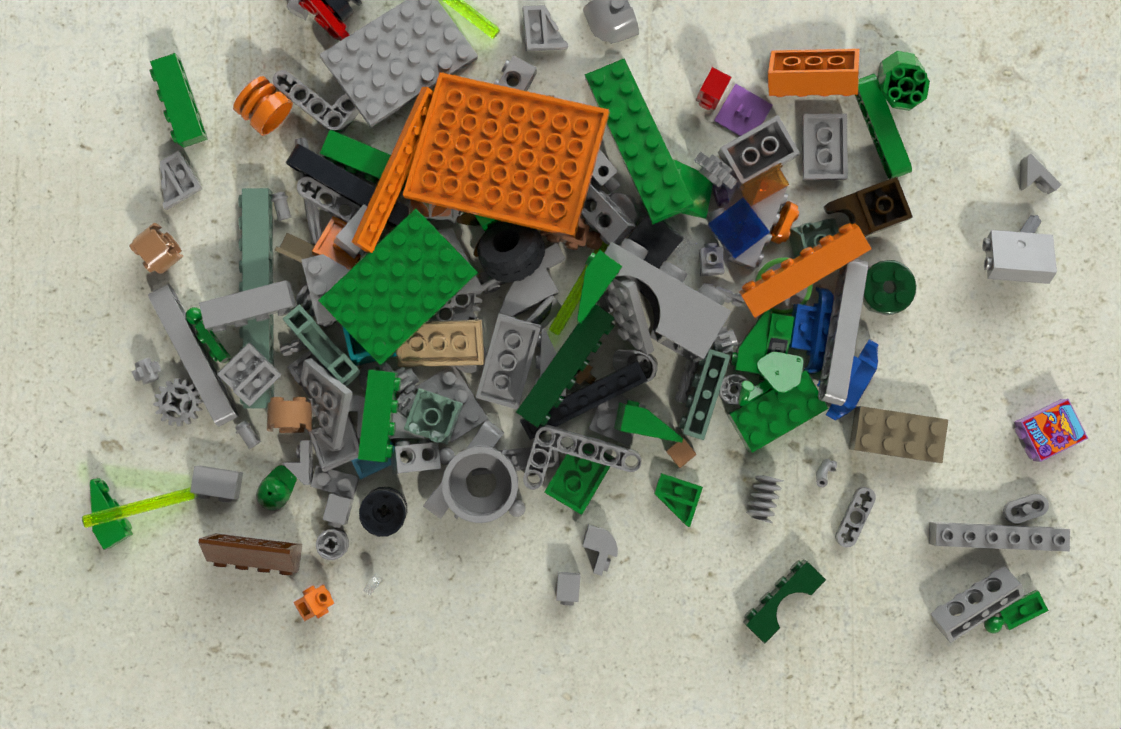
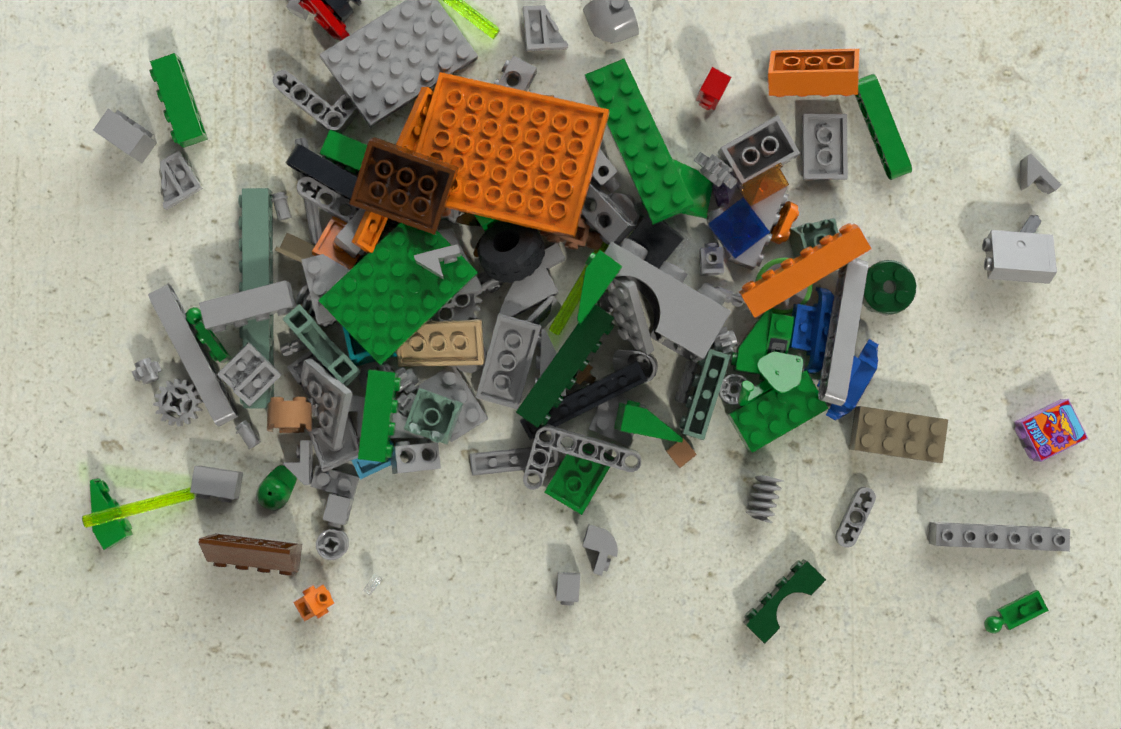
medium nougat brick [129,223,183,274] -> none
orange wheel [233,76,293,136] -> none
black wheel [359,486,408,537] -> none
light grey piece [423,420,526,523] -> none
green wing [654,473,703,527] -> none
medium lavender piece [714,84,773,136] -> none
light grey arm [816,459,837,487] -> none
dark brown brick [823,177,913,237] -> none
green brick [877,51,930,111] -> none
light grey brick [931,566,1025,643] -> none
light grey plate [1003,494,1049,523] -> none
none -> light grey brick [93,109,157,163]
none -> reddish brown slope [350,137,459,235]
none -> light grey slope [414,244,461,279]

